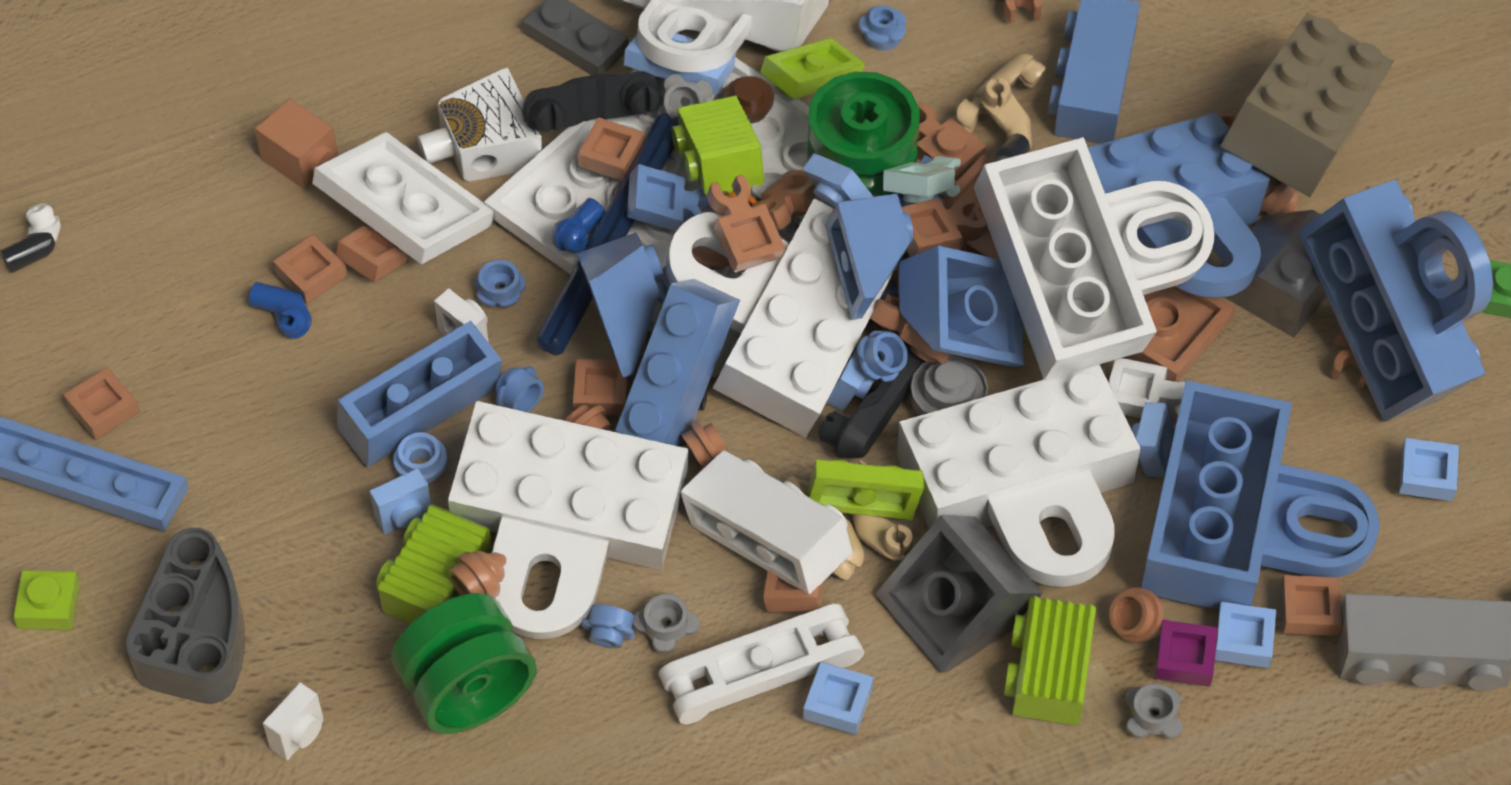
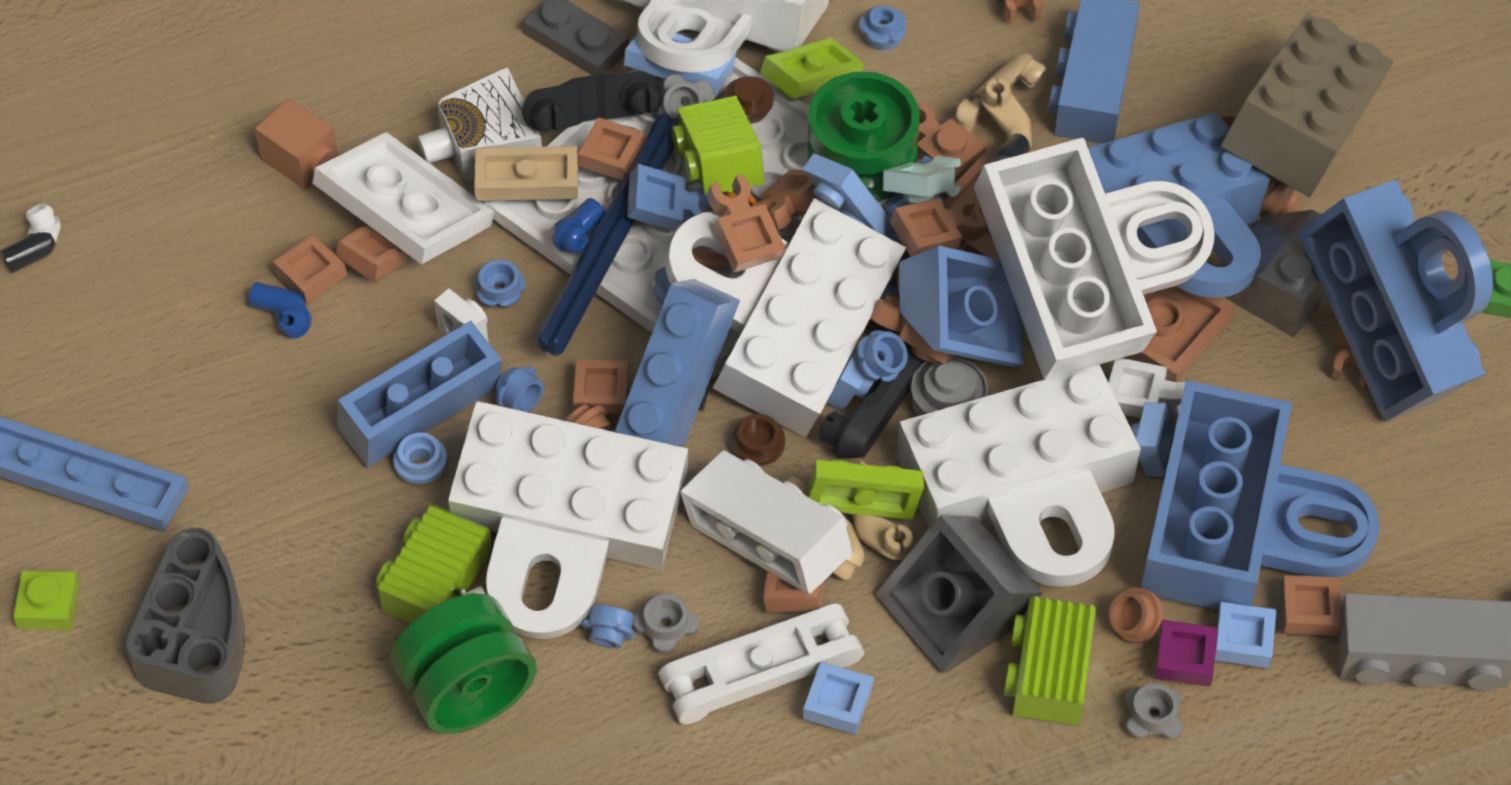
nougat plate [63,366,140,440] -> none
white plate [263,682,324,761] -> none
light blue plate [369,468,431,535] -> none
nougat plate [448,551,507,598] -> none
medium blue slope [577,233,663,377] -> none
nougat plate [681,419,728,470] -> none
medium blue slope [825,194,913,320] -> none
light blue plate [1399,438,1459,501] -> none
none -> tan plate [474,146,578,201]
none -> reddish brown plate [732,414,785,466]

